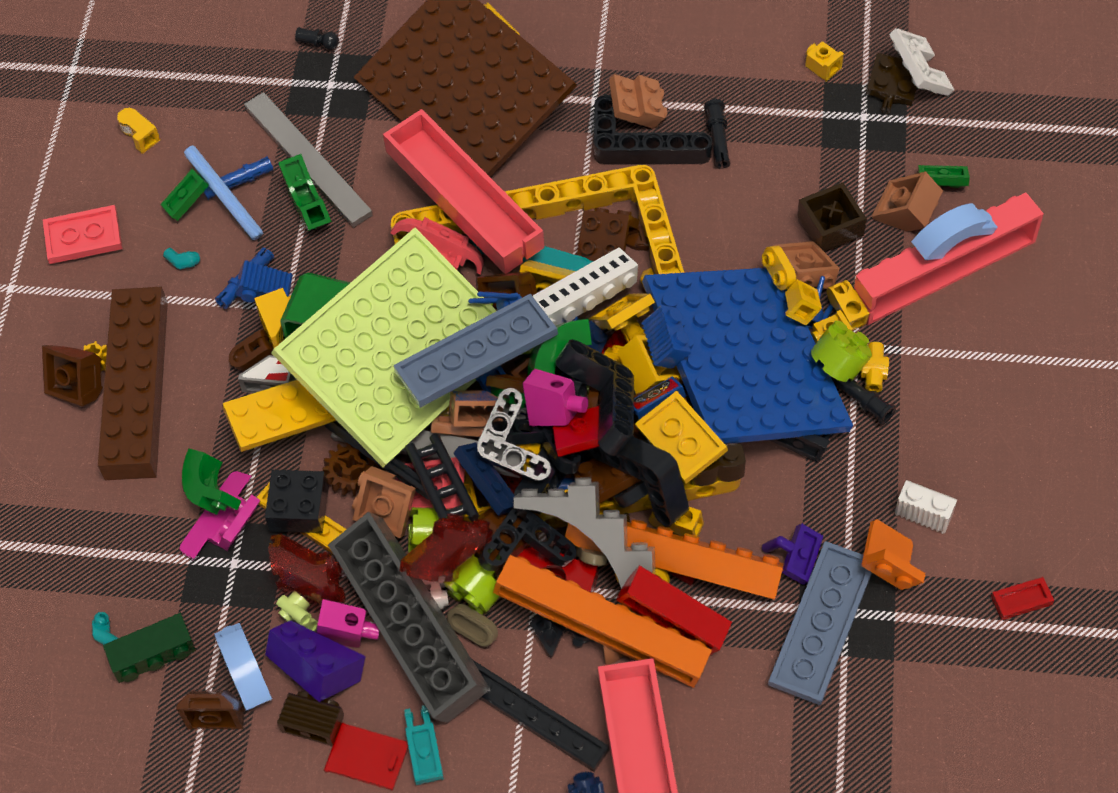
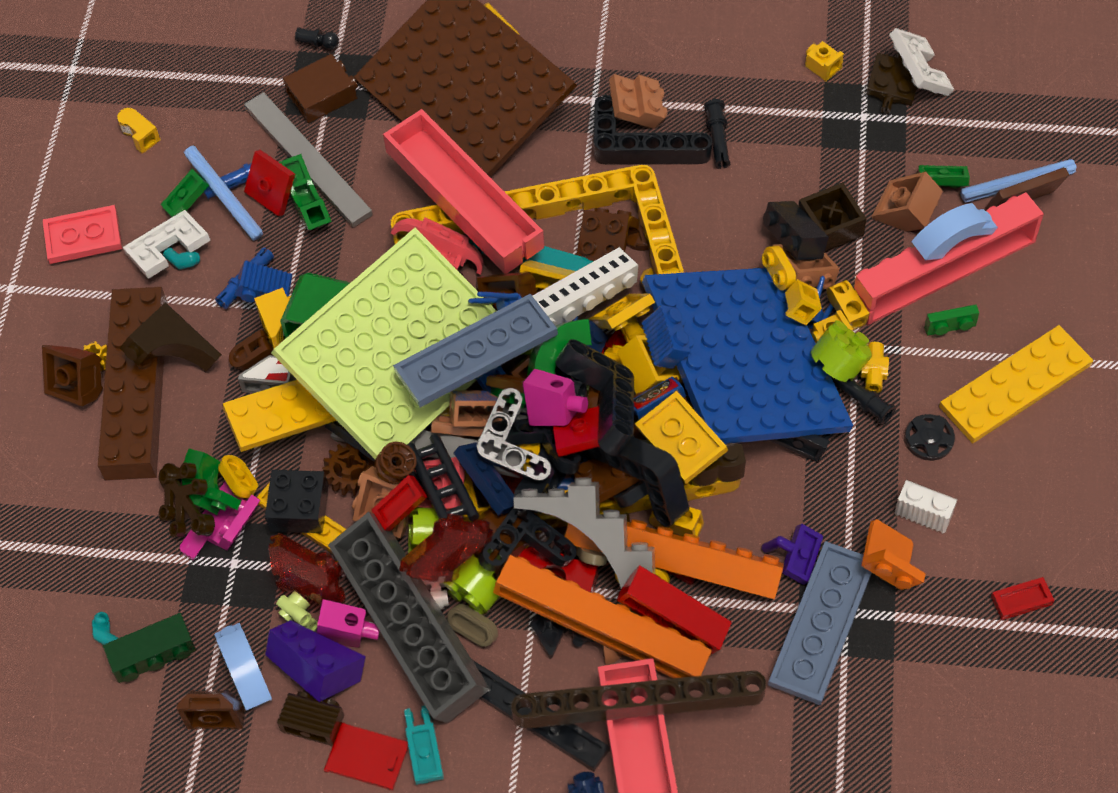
none -> dark brown arch [120,302,222,372]
none -> white plate [123,210,211,279]
none -> dark brown plant [159,463,215,537]
none -> yellow plate [218,455,258,498]
none -> red plate [244,150,295,216]
none -> reddish brown brick [283,54,358,124]
none -> red tile [371,475,428,531]
none -> reddish brown wheel [374,441,417,484]
none -> dark brown beam [511,671,766,728]
none -> black brick [763,201,828,260]
none -> black wheel [905,414,955,461]
none -> green plate [924,304,980,336]
none -> yellow plate [939,325,1094,444]
none -> light blue axle [960,159,1077,202]
none -> reddish brown tile [985,167,1069,210]

